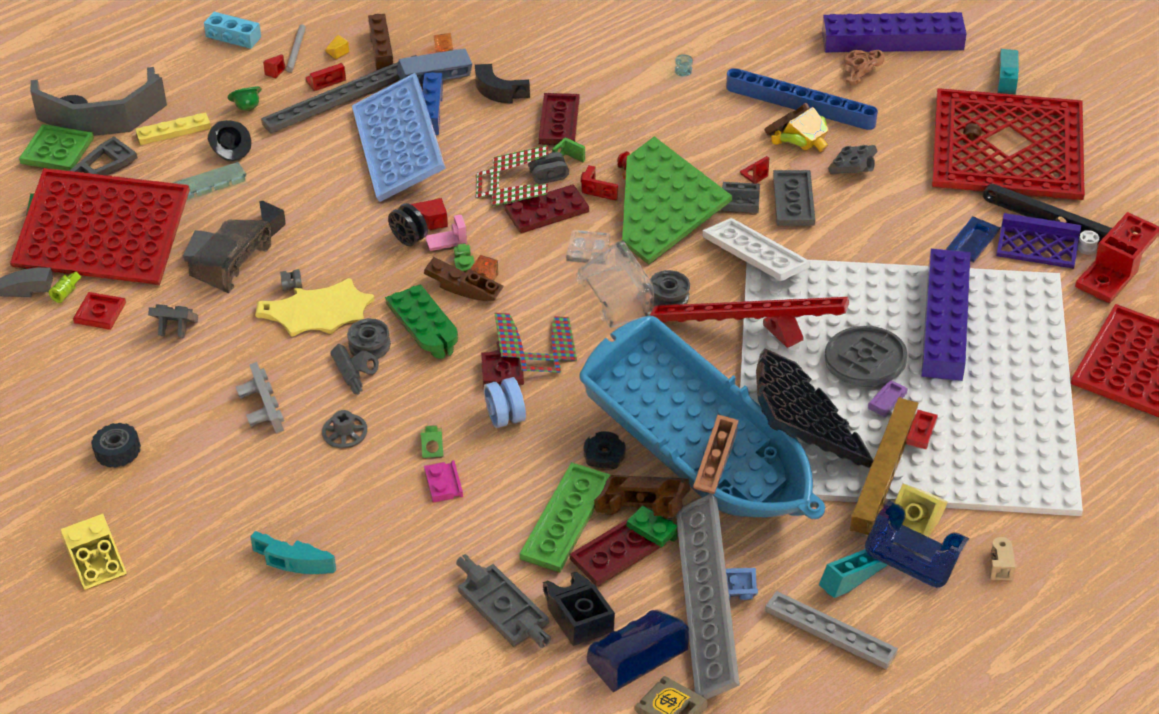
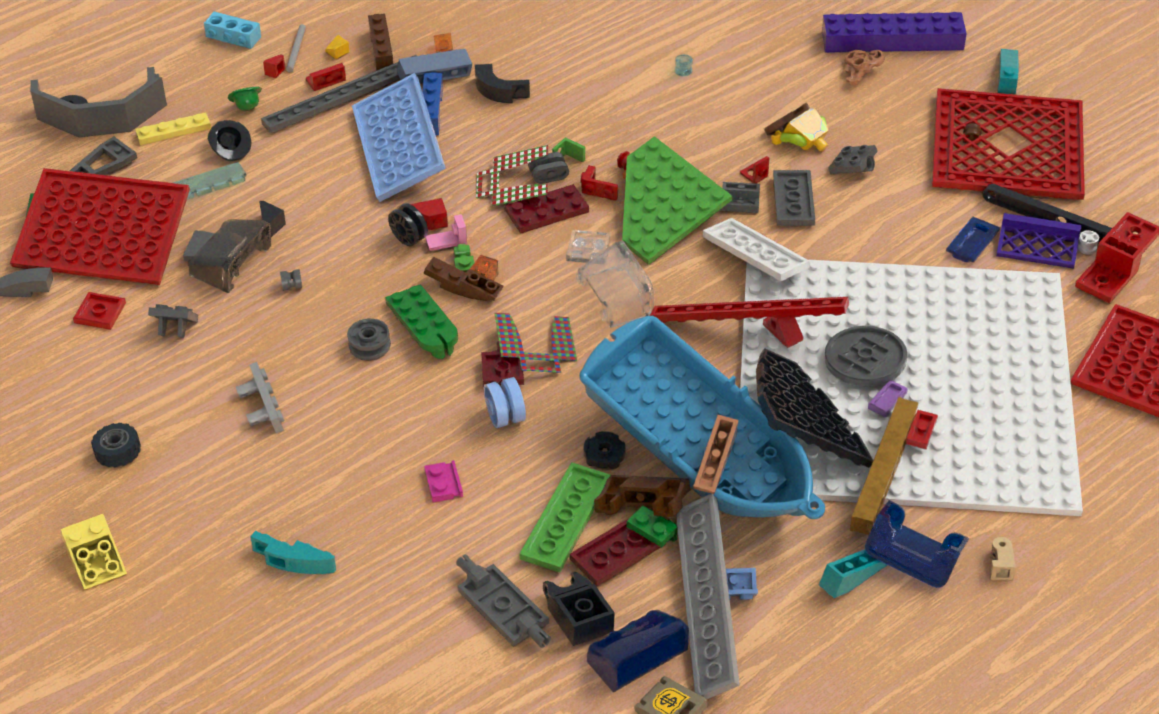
bright green plate [19,124,94,171] -> none
lime hinge [48,272,81,303] -> none
light yellow animal [255,278,374,337] -> none
dark grey wheel [322,410,368,448] -> none
dark grey piece [330,344,379,395] -> none
bright green bracket [421,425,444,458] -> none
dark red plate [538,93,580,145] -> none
dark grey wheel [648,270,690,306] -> none
blue beam [726,68,878,130] -> none
light grey plate [765,591,898,670] -> none
light yellow slope [886,483,948,541] -> none
dark purple brick [921,248,971,381] -> none

